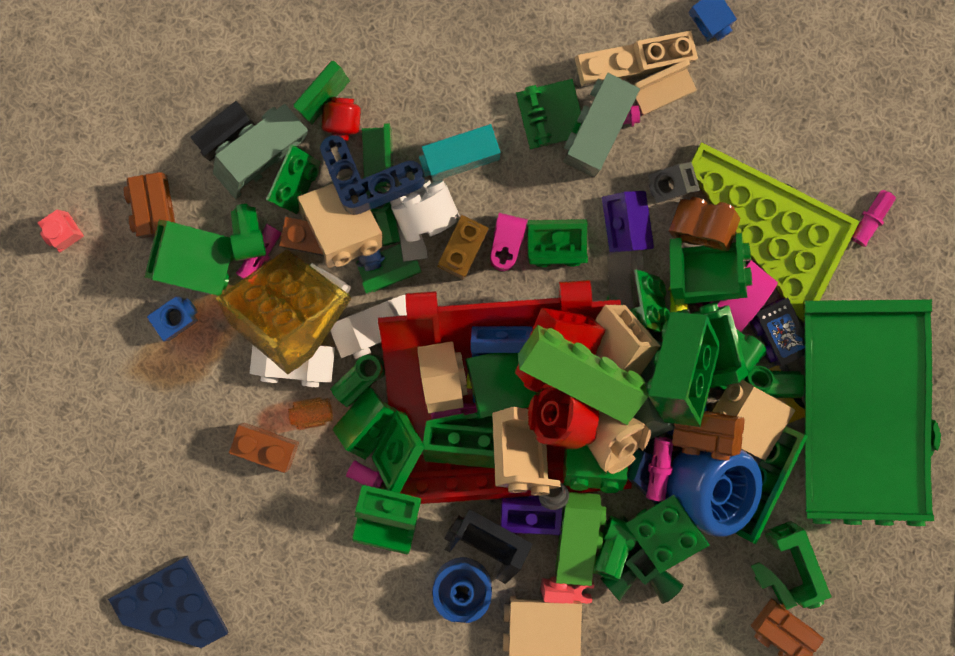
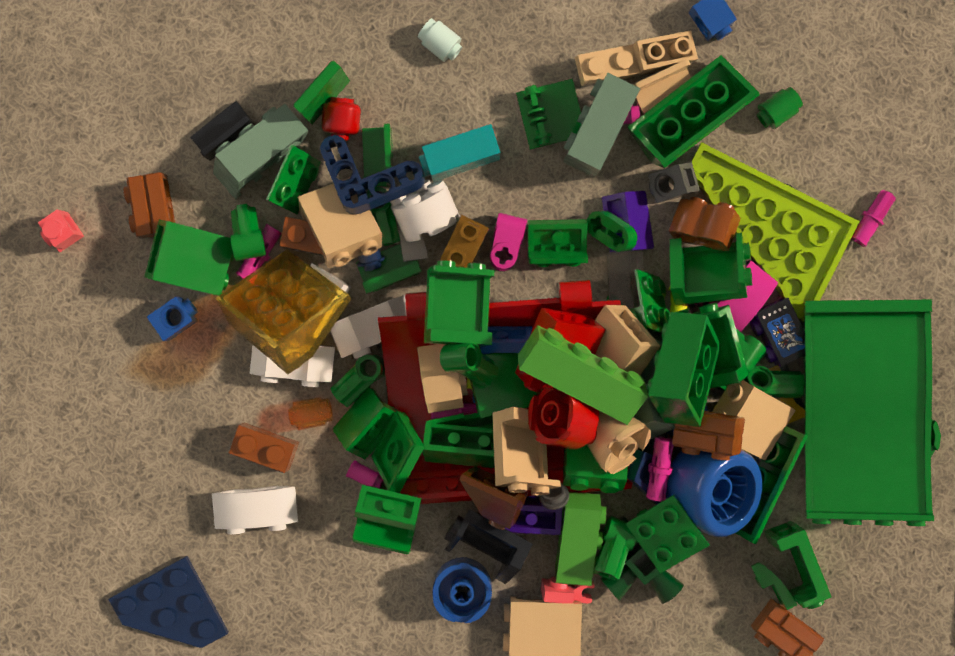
none -> white brick [212,486,298,534]
none -> light aqua brick [418,18,462,62]
none -> green panel [424,261,495,347]
none -> green piece [440,343,499,386]
none -> reddish brown slope [459,466,529,530]
none -> green beam [587,210,637,252]
none -> green slope [628,55,759,168]
none -> green brick [757,87,803,129]

